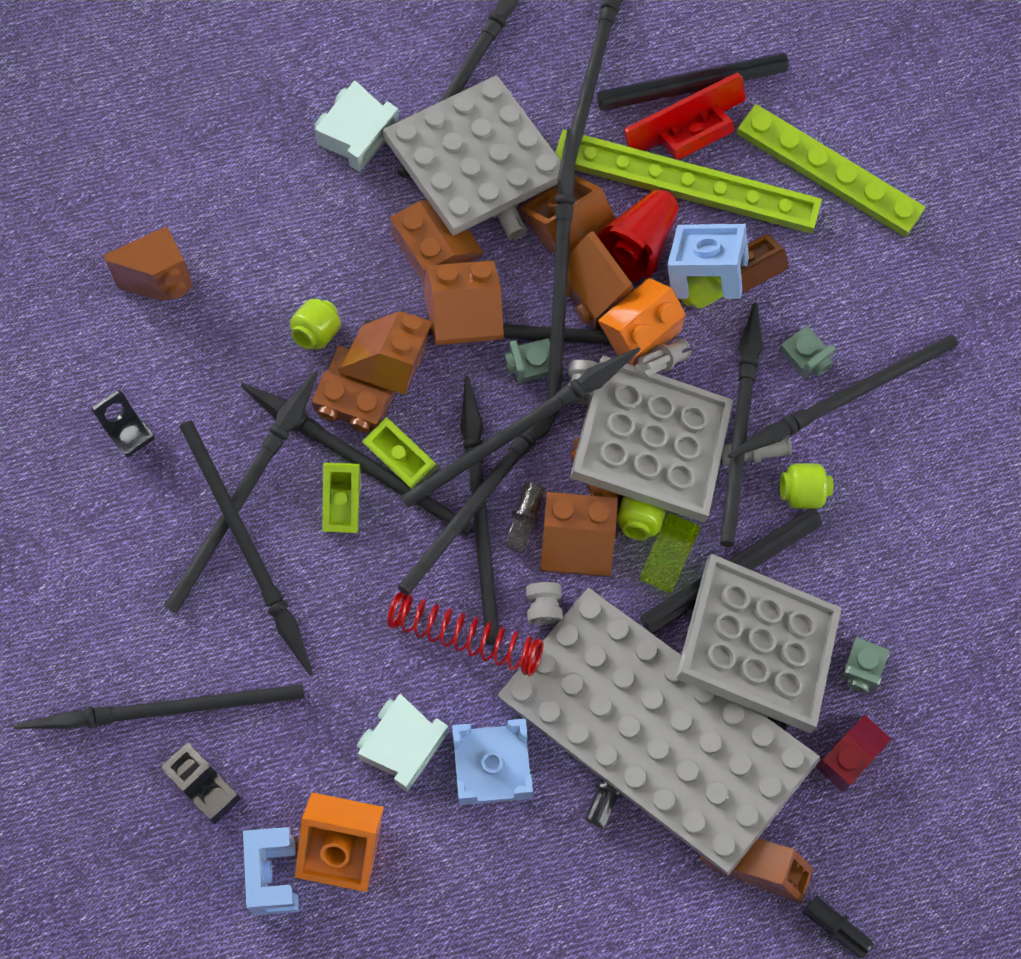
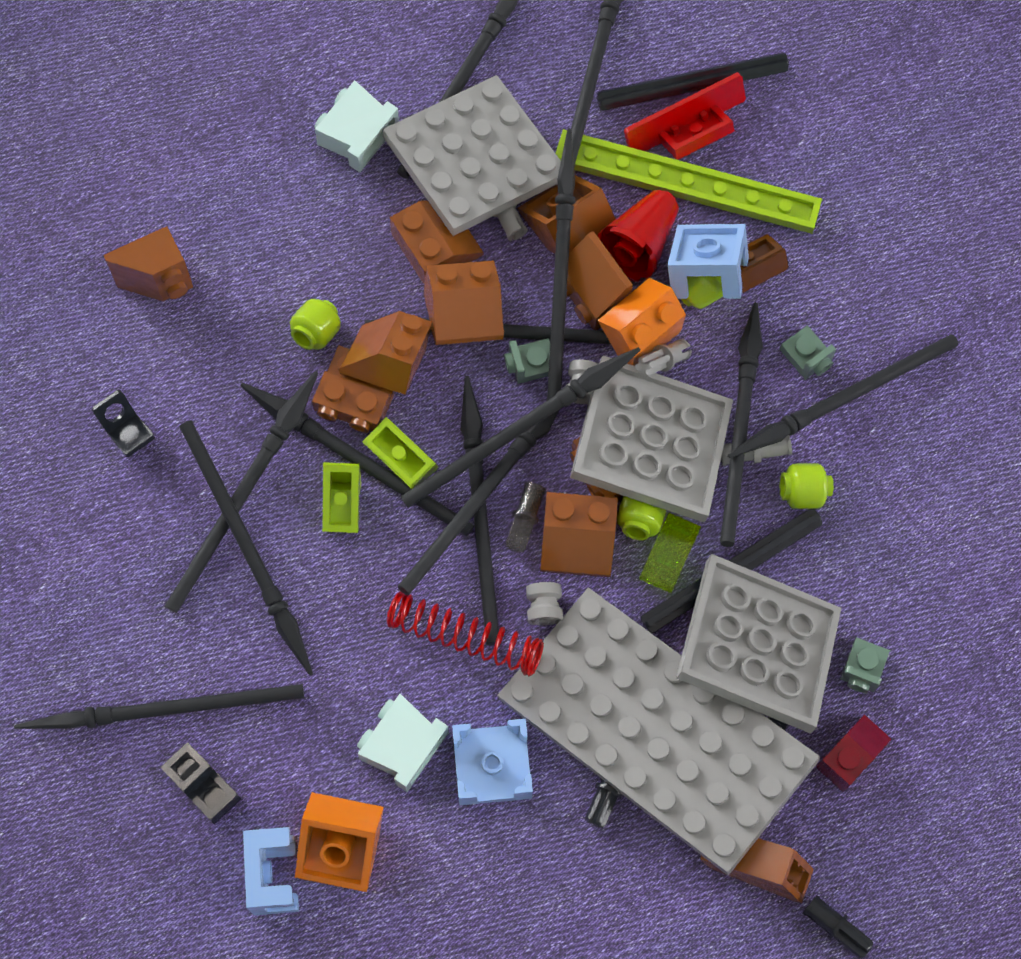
lime plate [737,104,926,237] -> none

